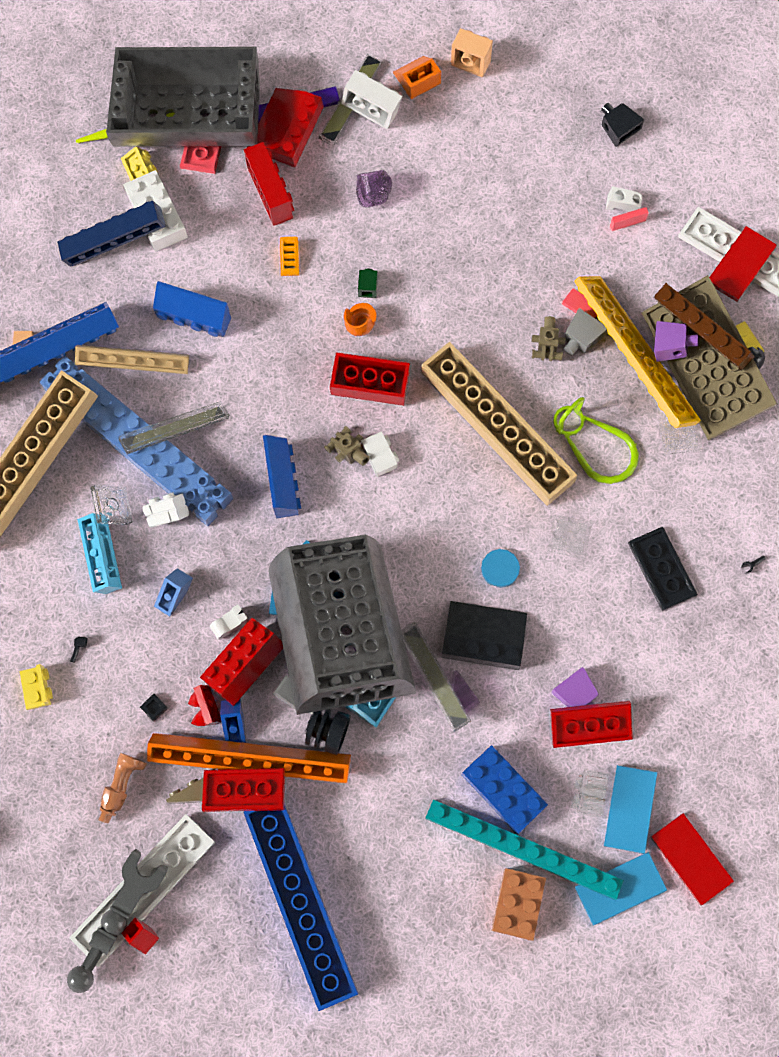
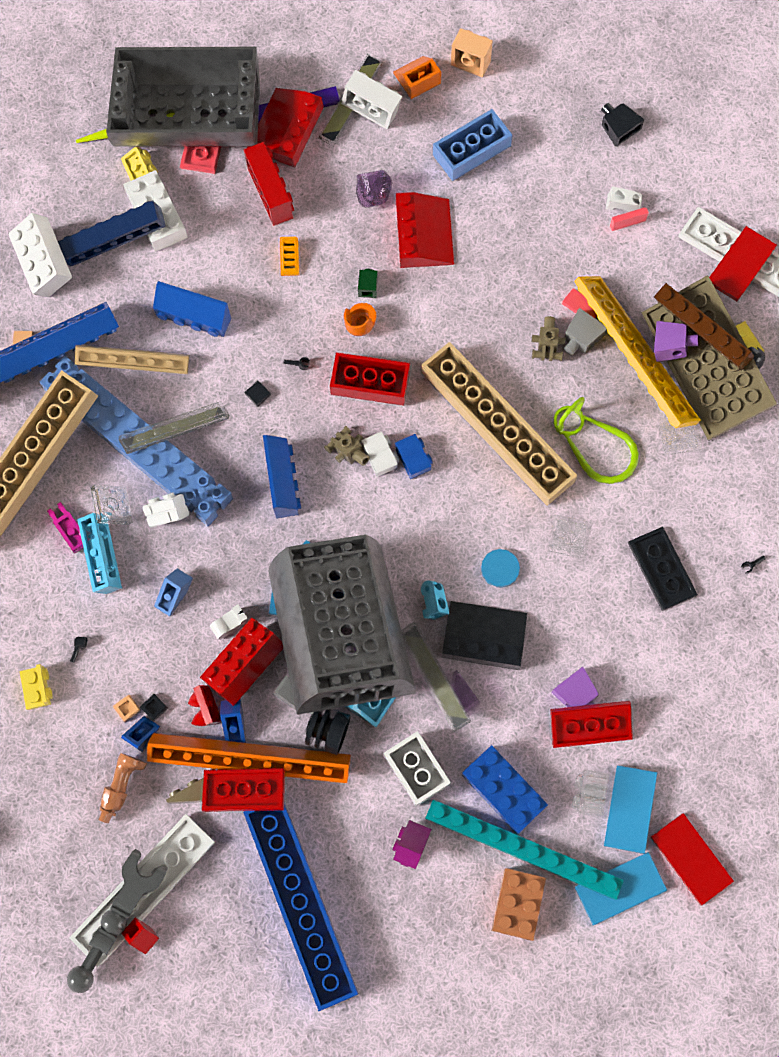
none -> white brick [9,213,72,297]
none -> dark pink hinge [47,502,88,554]
none -> light nougat tile [113,695,141,722]
none -> blue slope [121,716,160,752]
none -> black tile [244,381,271,407]
none -> black hand [283,357,310,370]
none -> white brick [384,731,451,807]
none -> magenta brick [392,820,432,869]
none -> blue brick [394,434,433,479]
none -> red slope [396,192,454,268]
none -> medium azure leg [421,580,449,620]
none -> medium blue brick [433,109,512,181]

